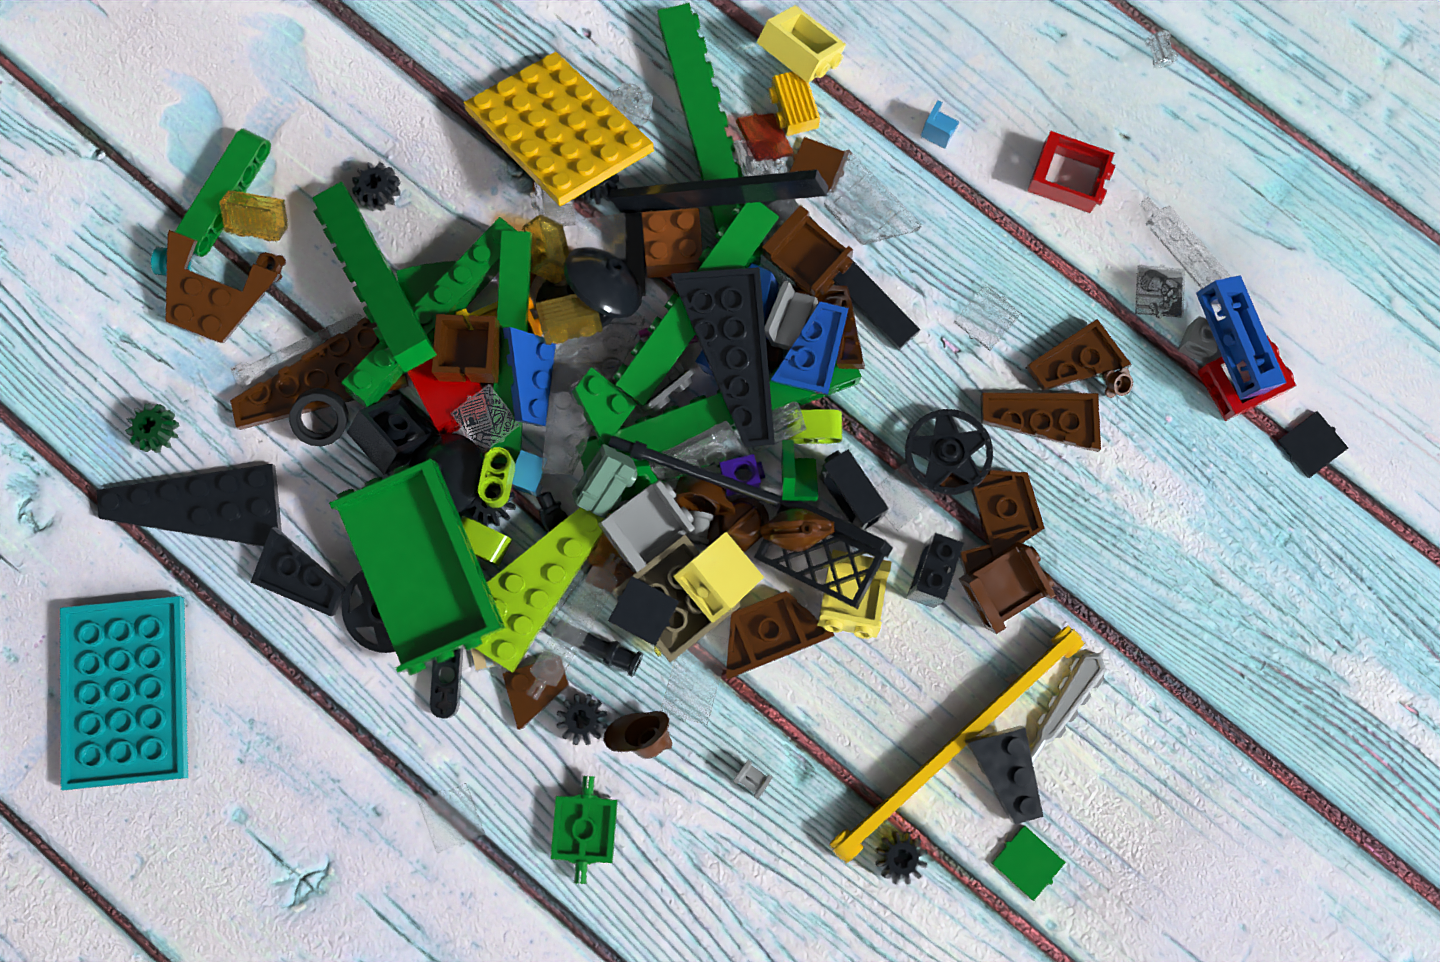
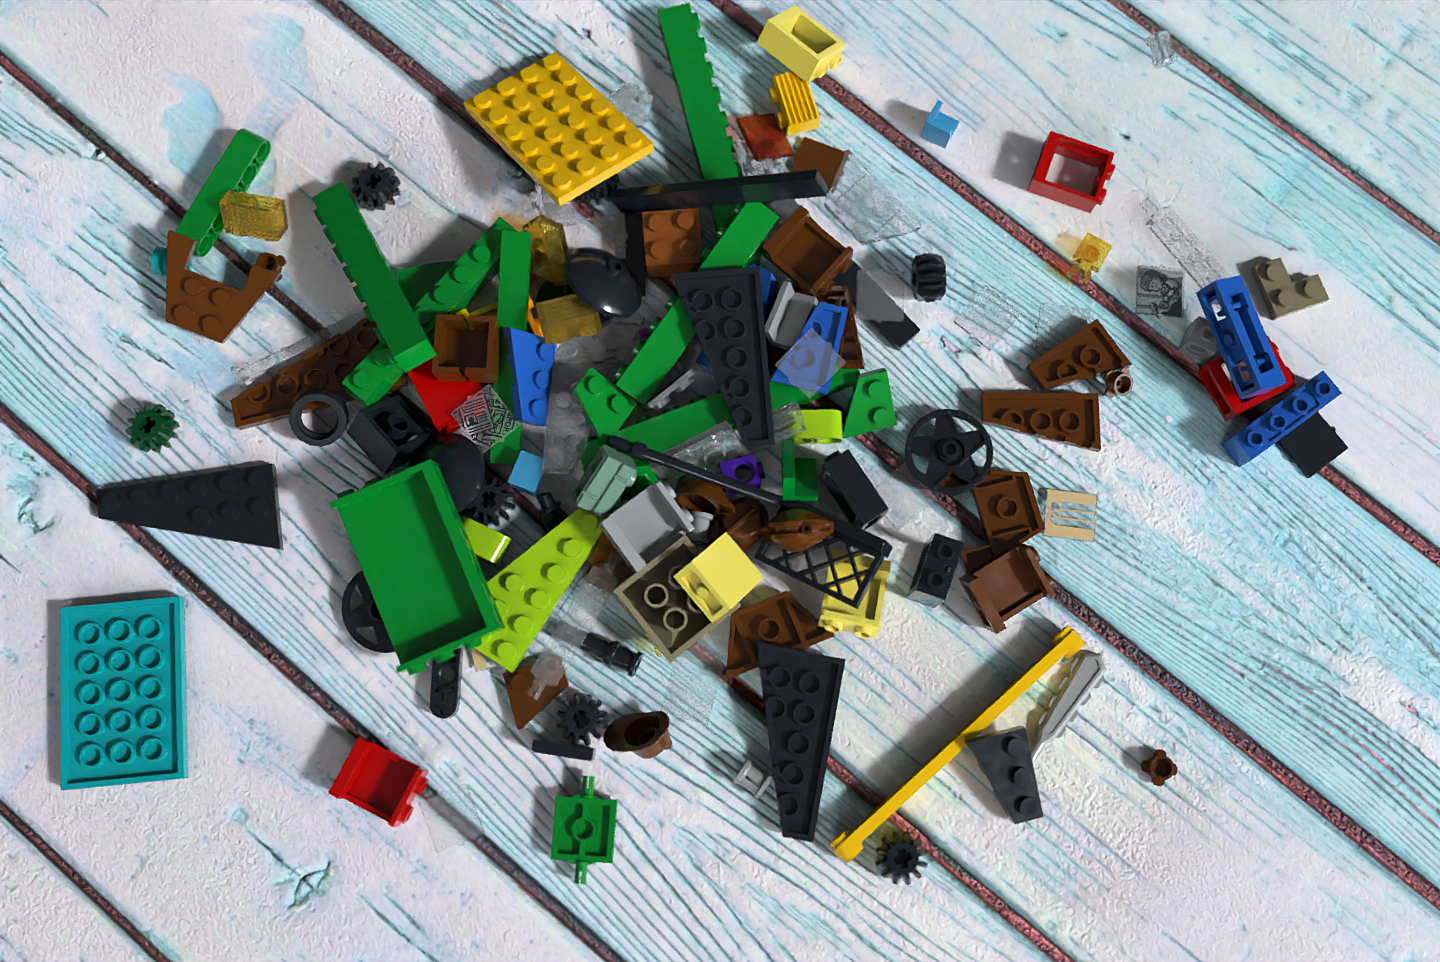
black wing [250,527,346,616] -> none
lime beam [478,447,515,508] -> none
black piece [608,576,679,646] -> none
green piece [991,825,1066,901] -> none
none -> red panel [328,737,429,827]
none -> black tile [531,739,596,761]
none -> black wing [756,642,846,842]
none -> clear piece [775,328,846,399]
none -> green wing [842,368,897,439]
none -> clear piece [856,268,905,323]
none -> black gear [910,253,947,303]
none -> clear piece [1035,302,1091,350]
none -> piece [1041,488,1099,543]
none -> clear yellow plate [1067,232,1112,287]
none -> reddish brown plate [1141,749,1178,786]
none -> blue brick [1221,370,1342,467]
none -> dark tan plate [1250,257,1329,320]

